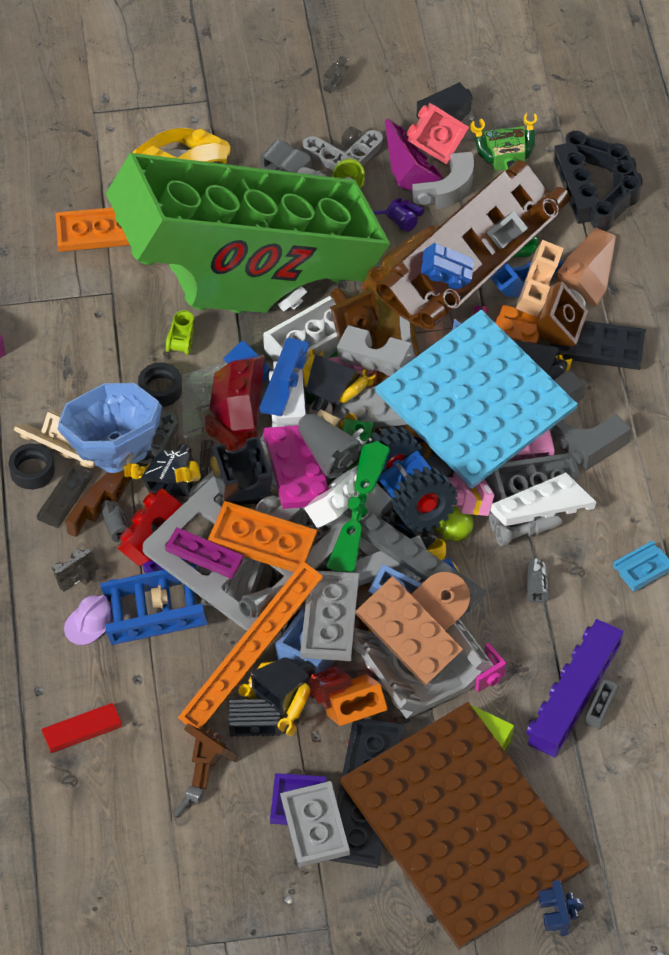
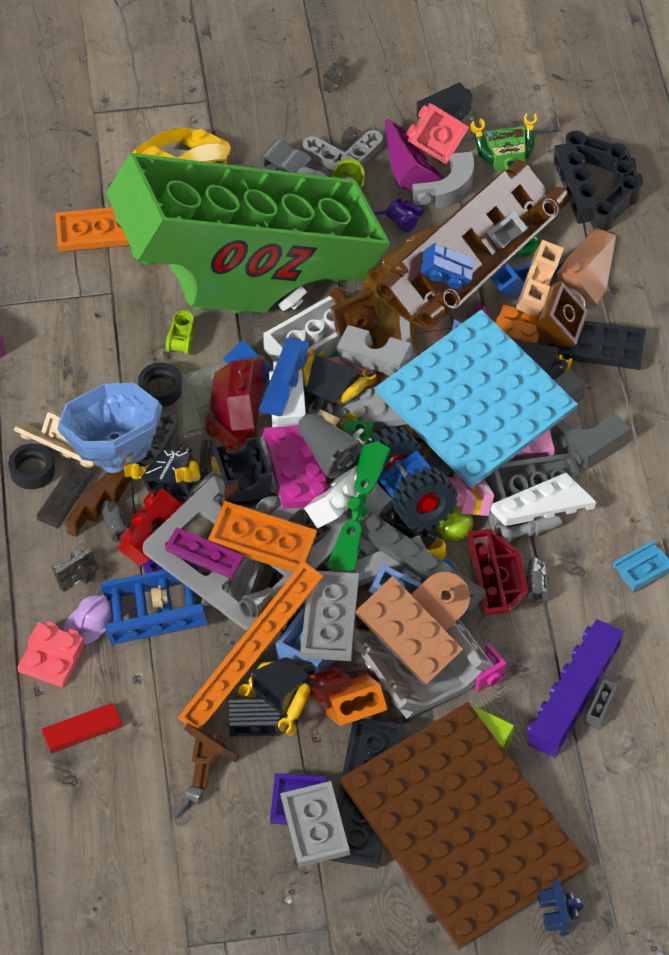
none -> coral plate [17,622,85,688]
none -> dark red wedge [467,529,528,616]

